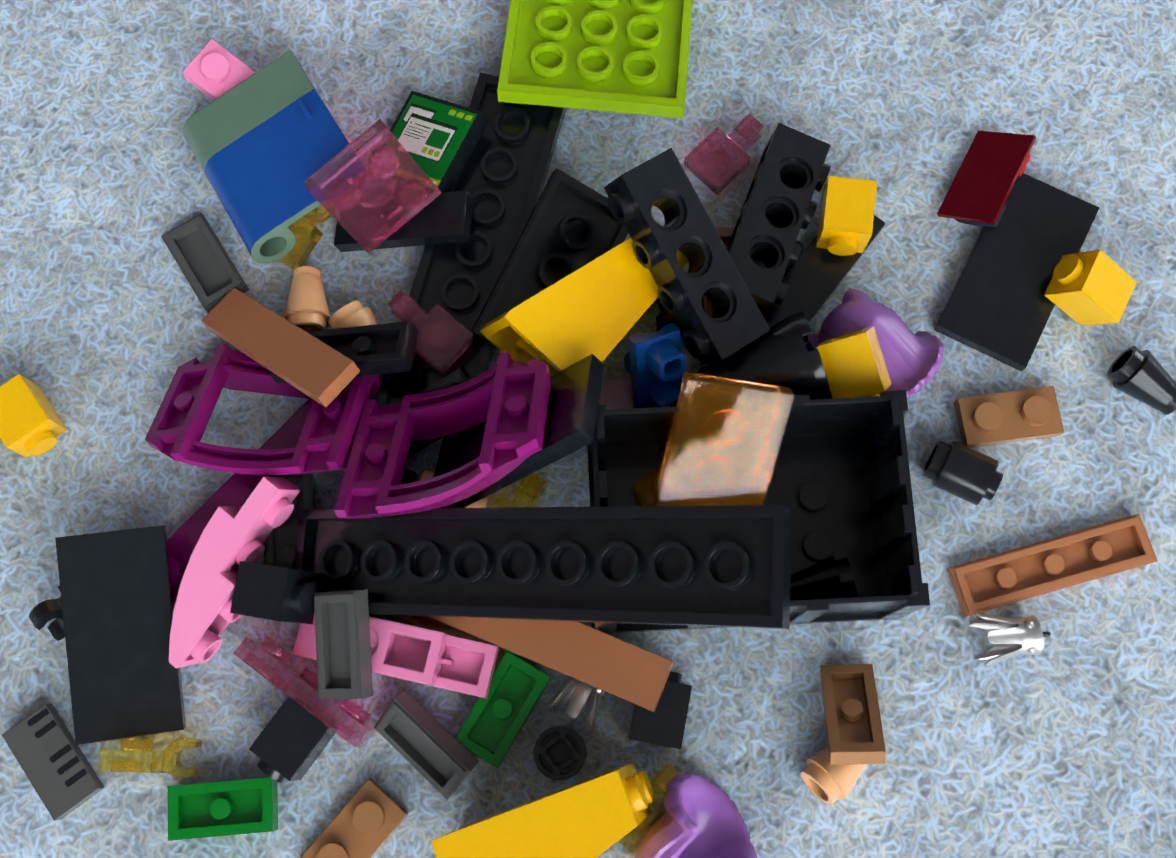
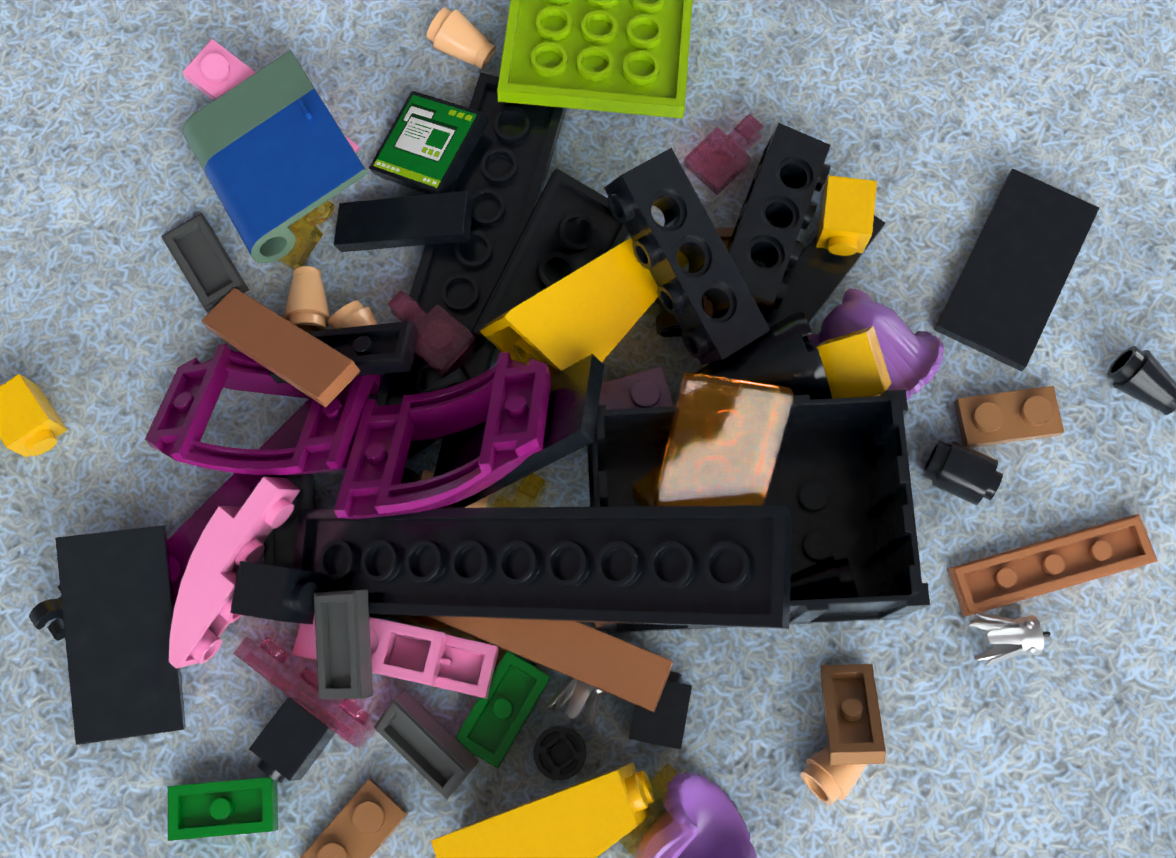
dark grey tile [2,703,105,821] -> none
clear yellow plate [98,737,202,778] -> none
clear pink plate [304,119,442,254] -> none
blue hips [624,323,688,408] -> none
dark red piece [937,131,1036,227] -> none
yellow brick [1044,249,1137,326] -> none
none -> light nougat cone [426,7,496,70]

